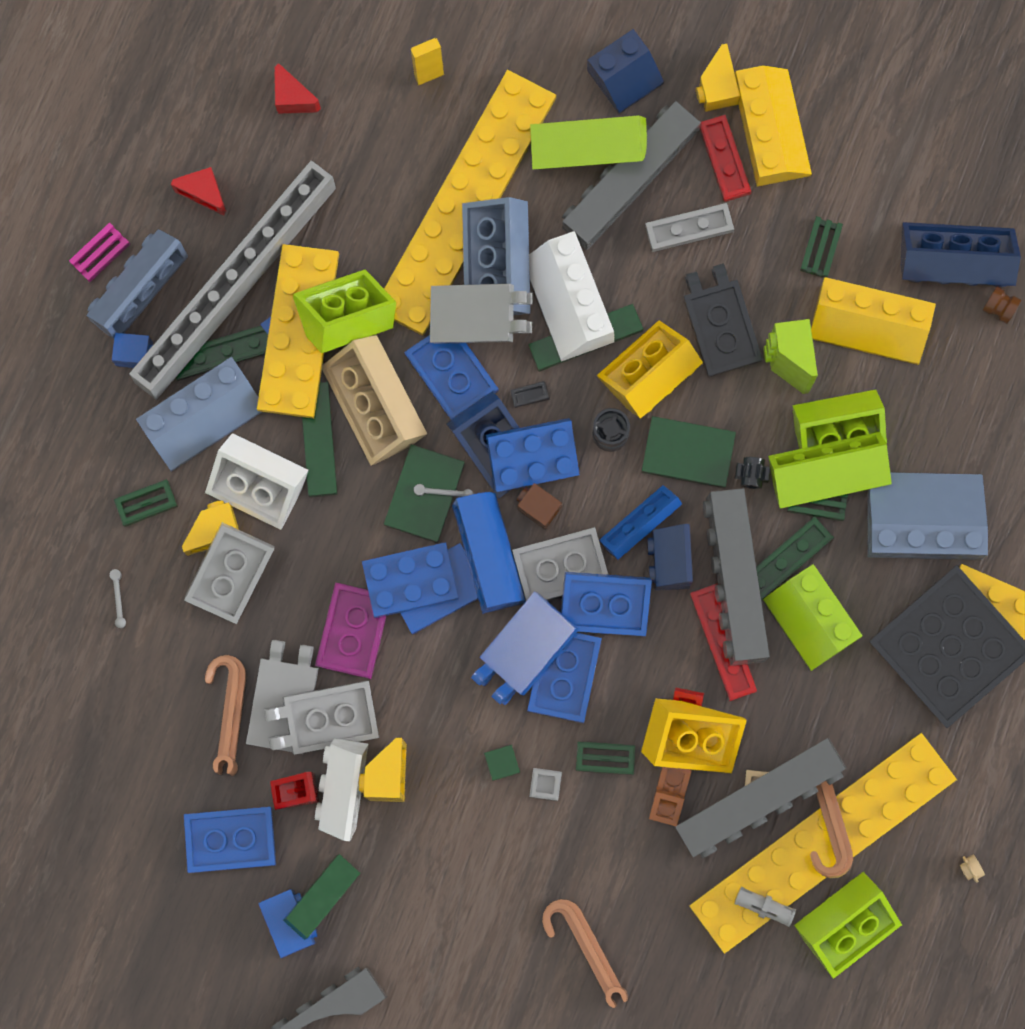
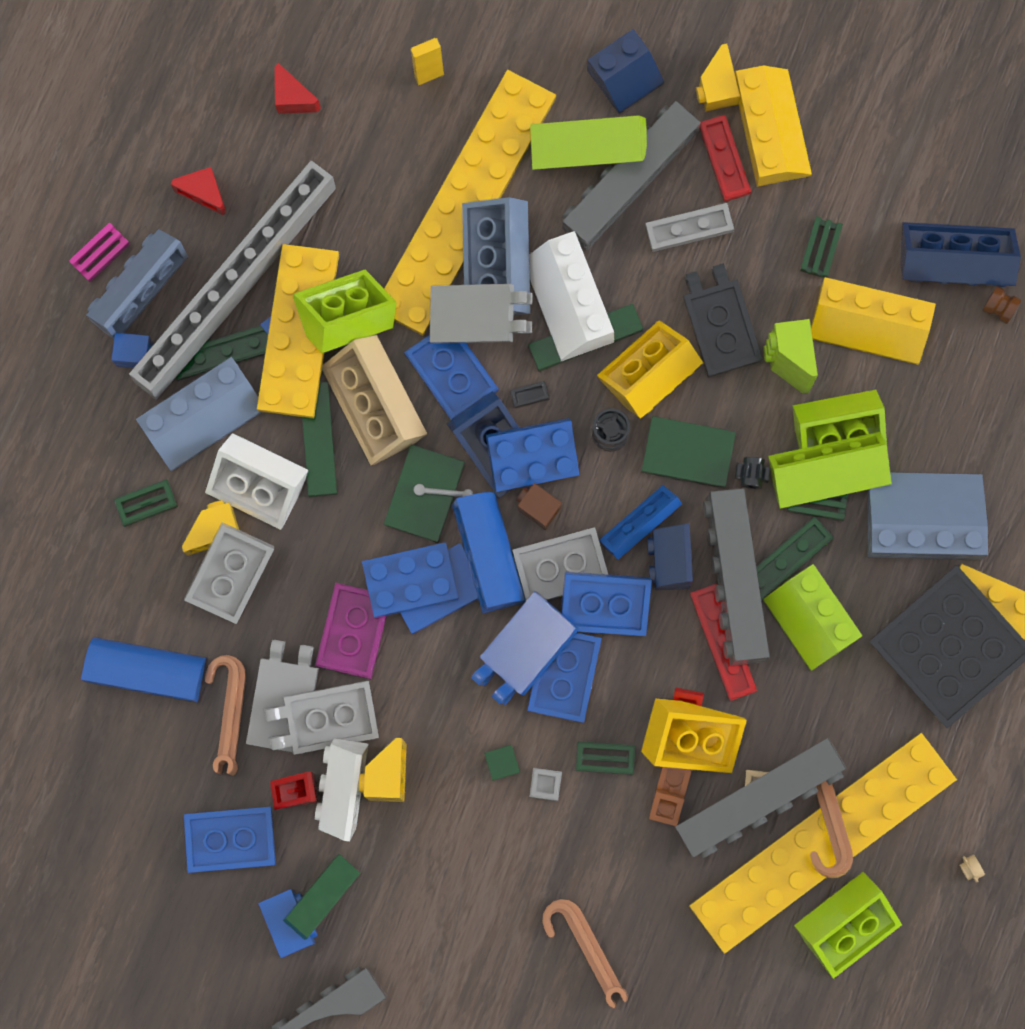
light grey hinge [109,569,126,628] -> none
light grey pin [734,887,796,927] -> none
none -> blue brick [81,637,207,703]

